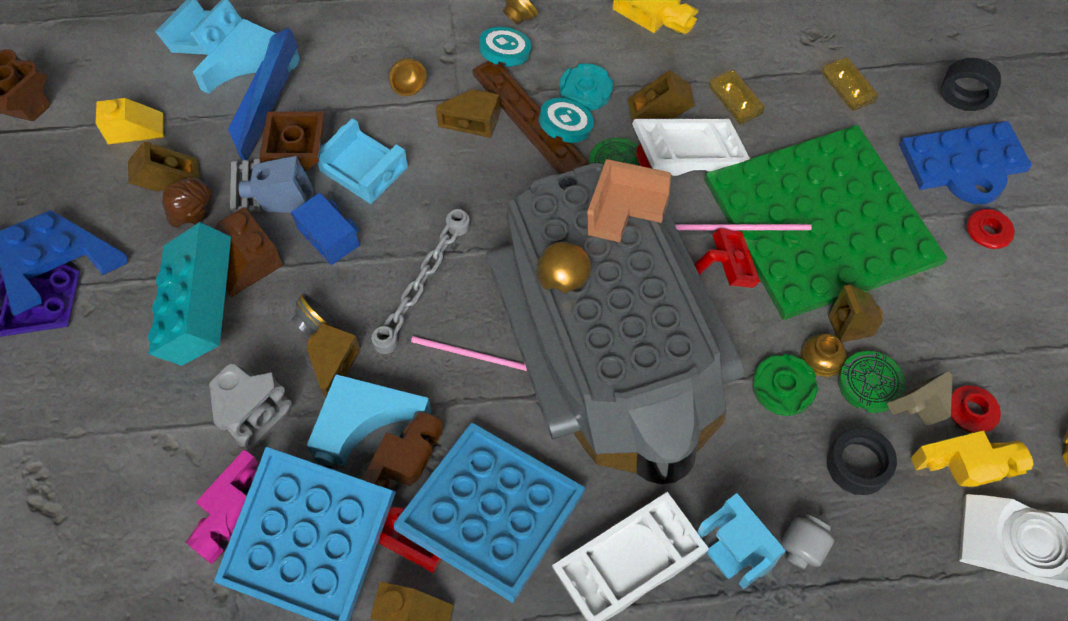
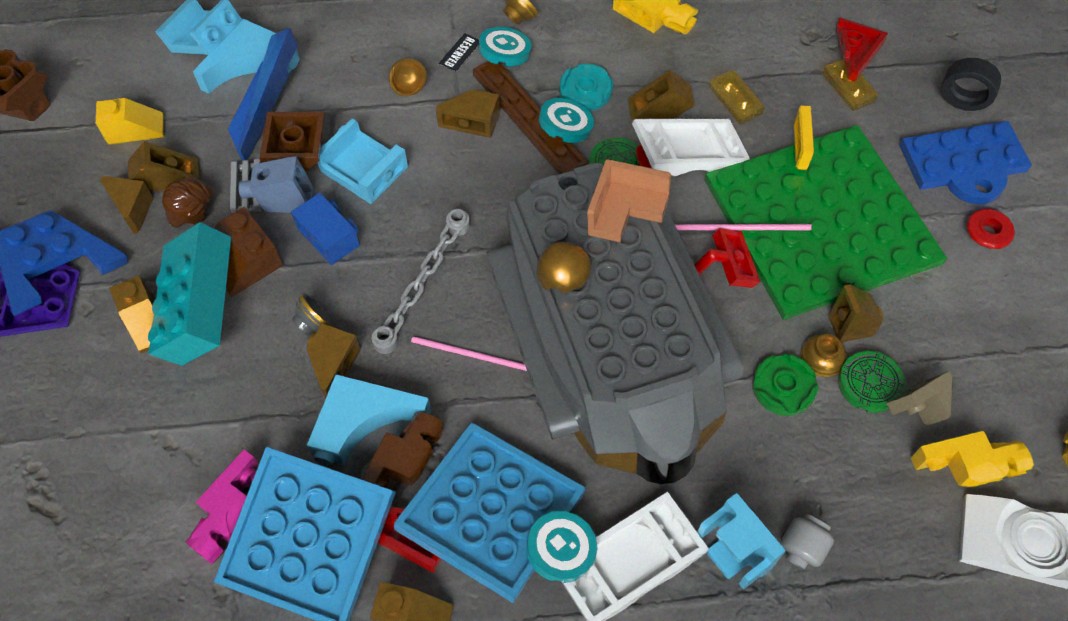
light grey piece [209,364,292,449] -> none
black tyre [827,427,897,495] -> none
red piece [950,386,1001,433] -> none
none -> pearl gold slope [99,176,153,234]
none -> slope [109,275,154,354]
none -> black sticker [438,33,479,72]
none -> teal tile [526,511,598,583]
none -> yellow tile [793,105,814,170]
none -> red wing [836,17,888,82]

